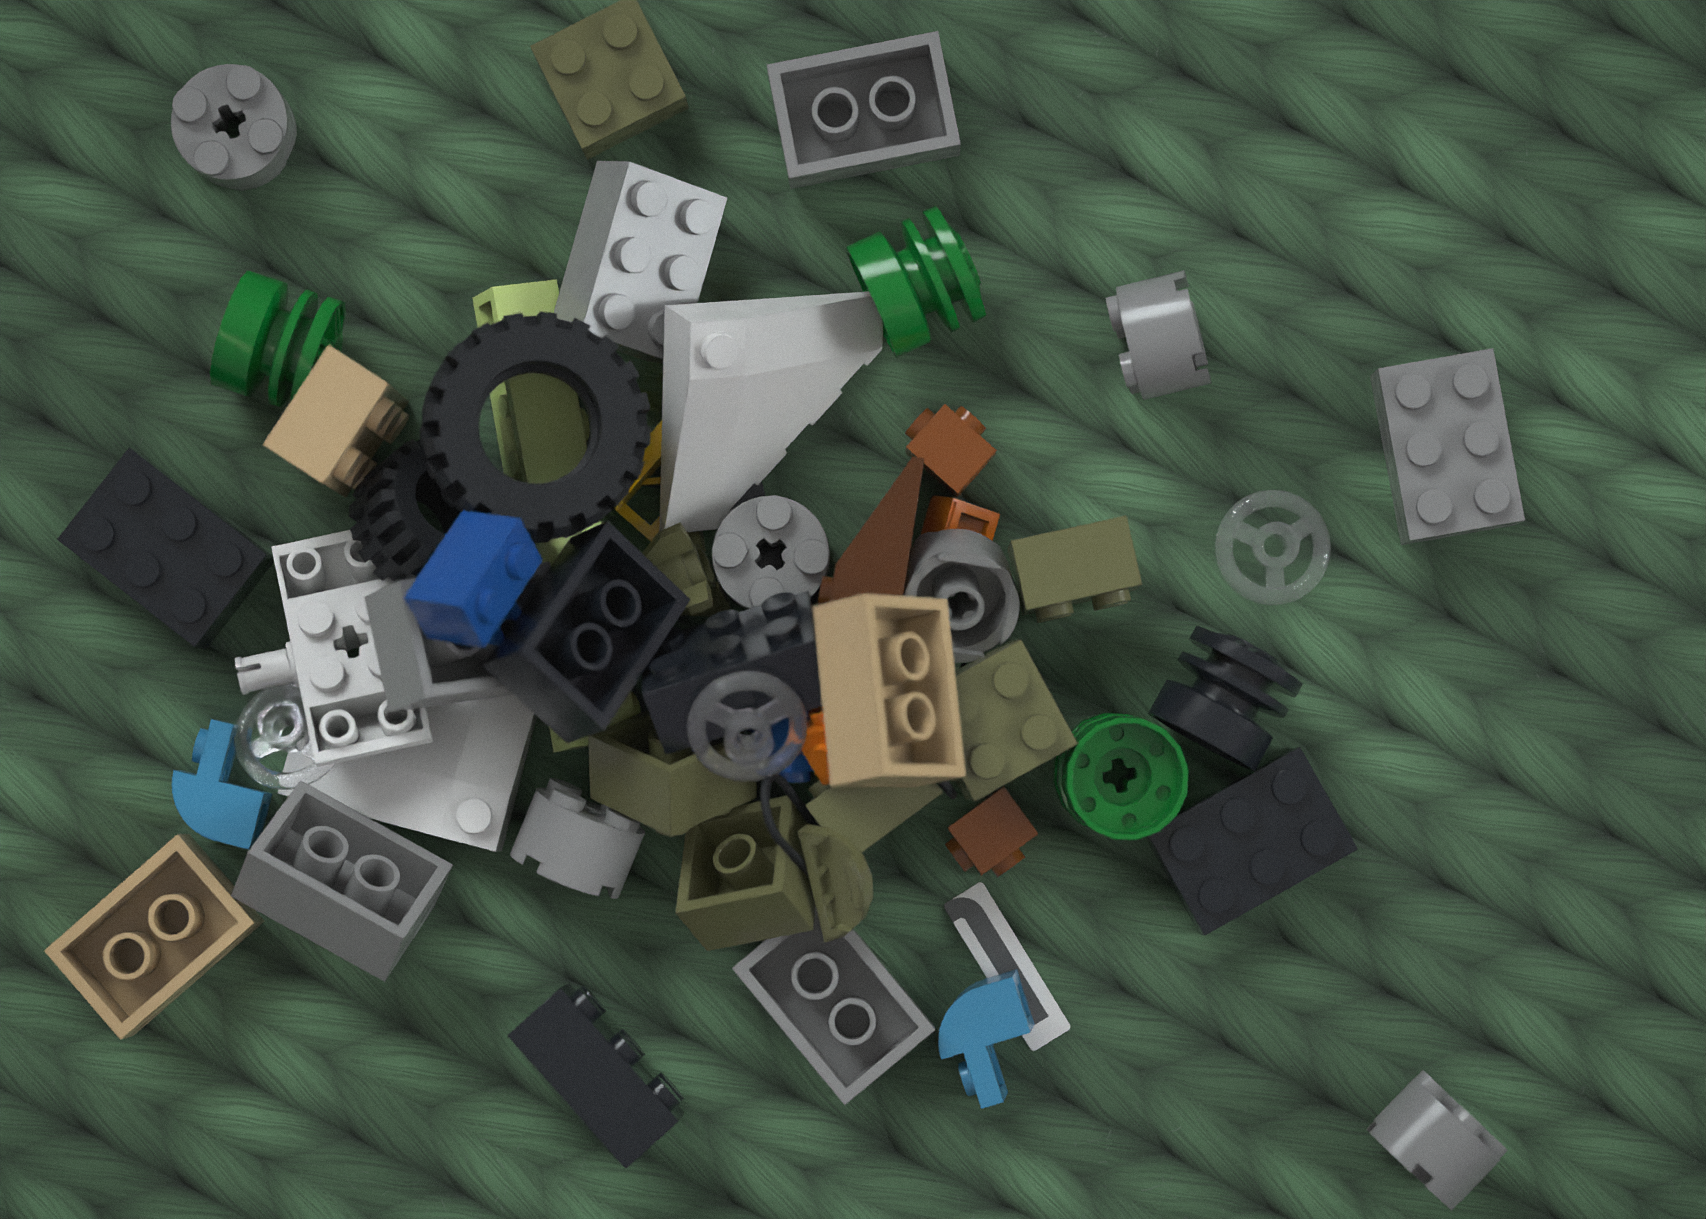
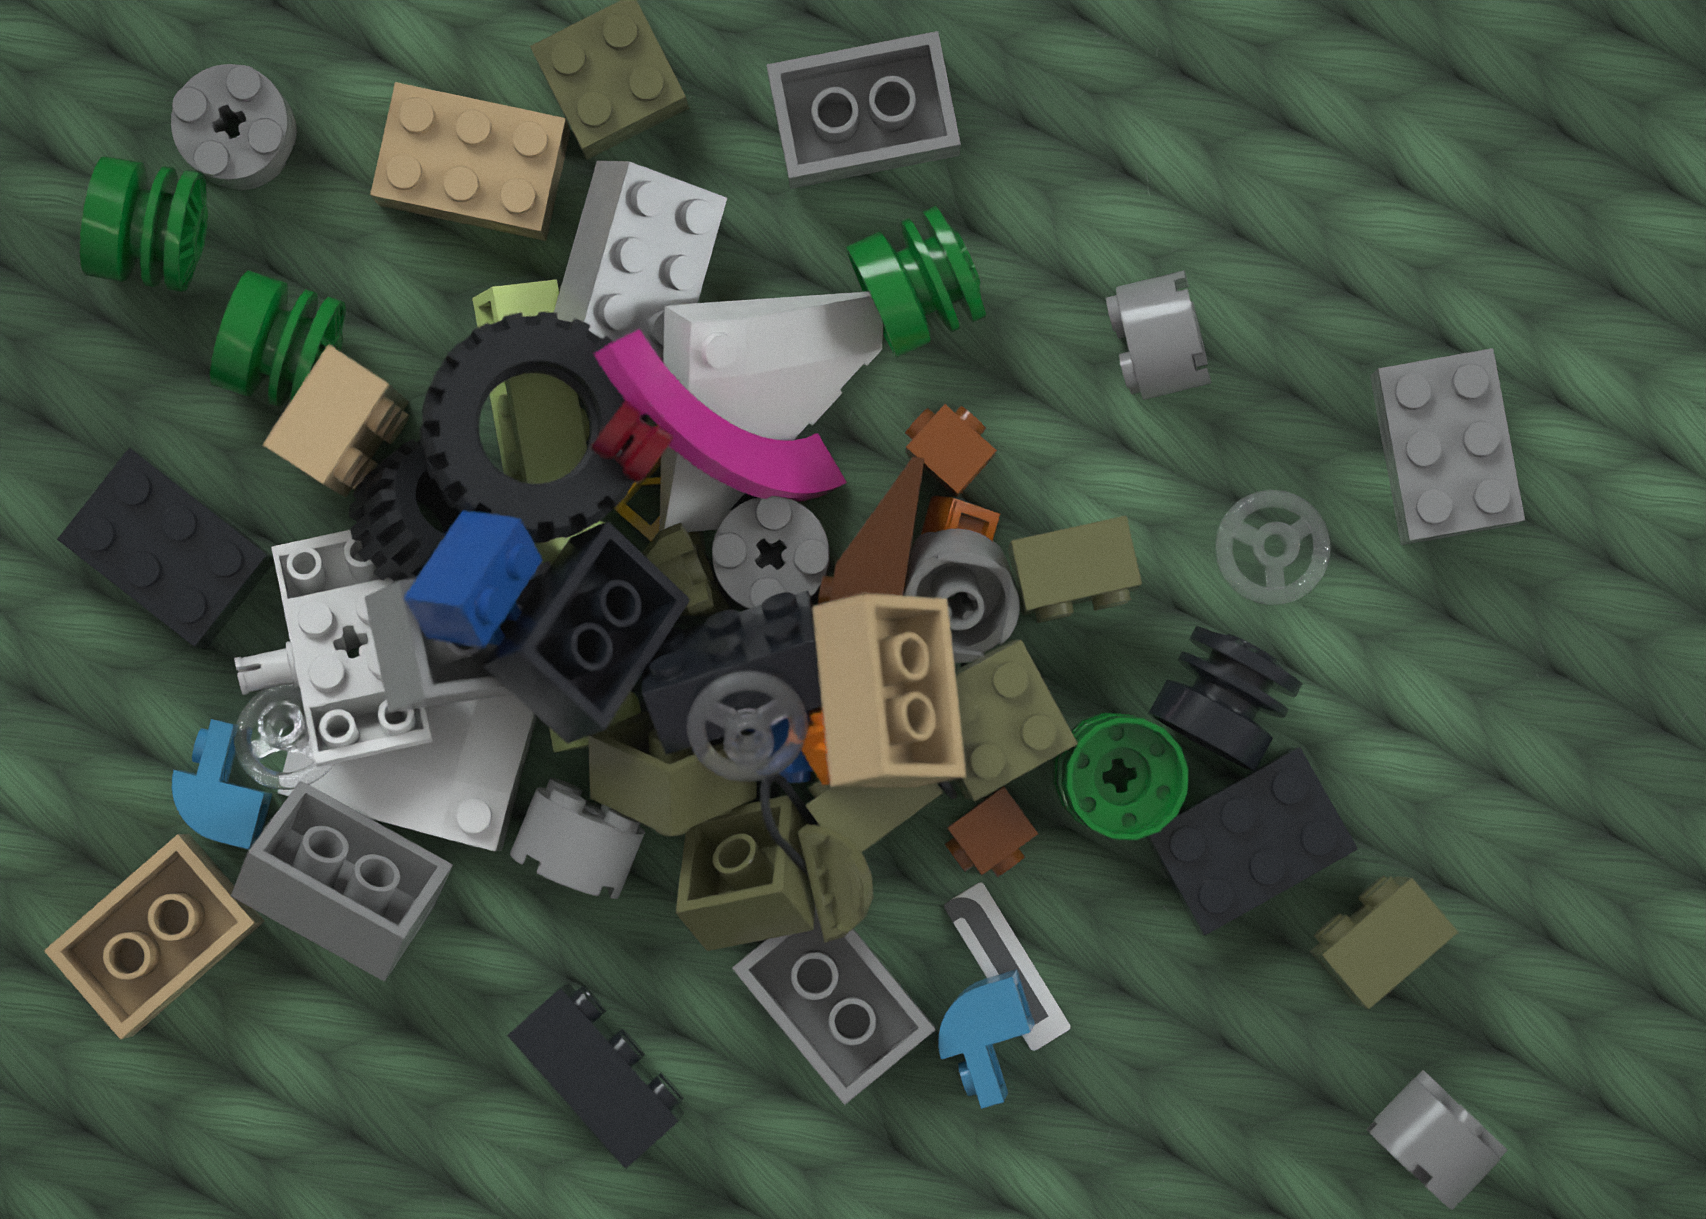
none -> green wheel [79,156,208,292]
none -> tan brick [370,82,571,241]
none -> dark red wheel [590,401,674,485]
none -> dark pink tile [594,329,847,502]
none -> olive brick [1310,875,1458,1010]

